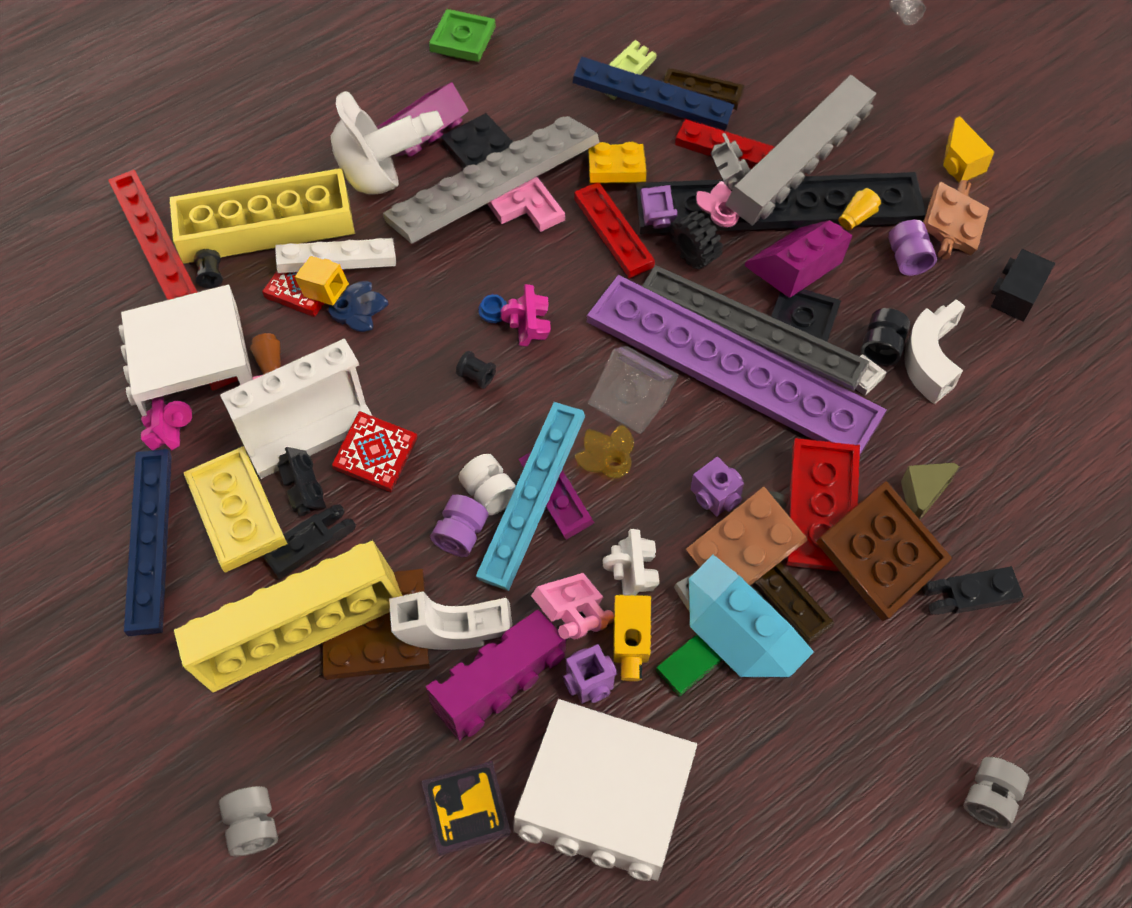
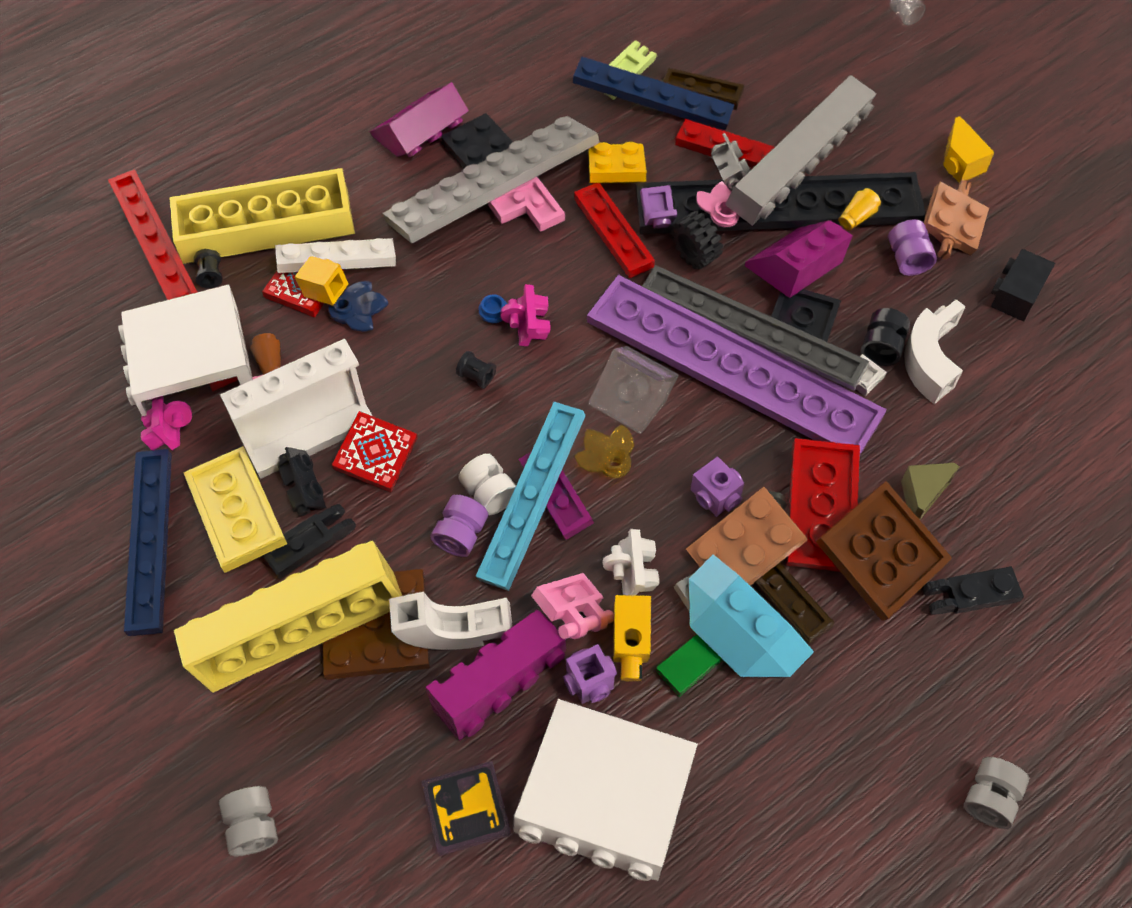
white piece [331,91,443,194] -> none
bright green plate [429,9,495,62] -> none

